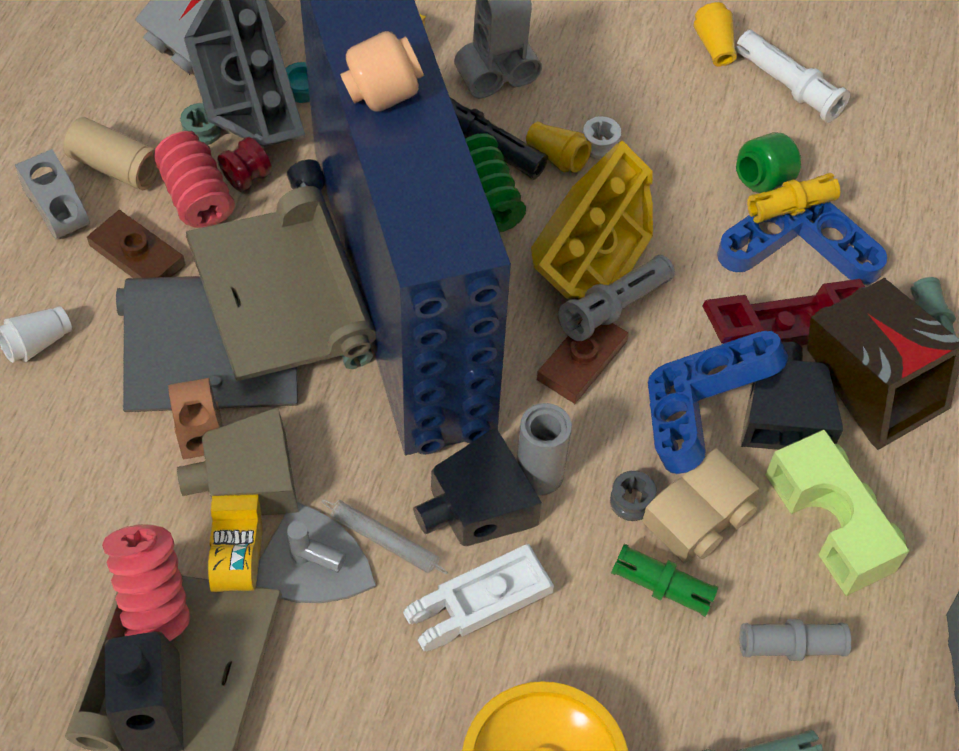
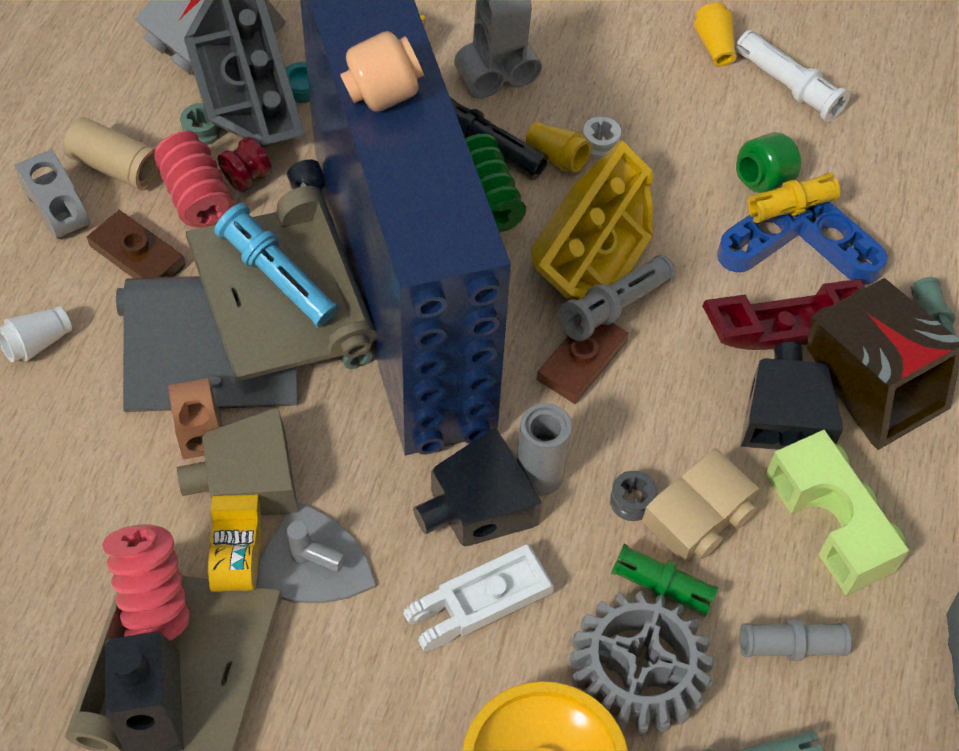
white piece [322,500,447,574] -> none
blue beam [648,331,788,474] -> none
none -> medium azure pin [214,203,339,328]
none -> light grey gear [569,590,714,736]

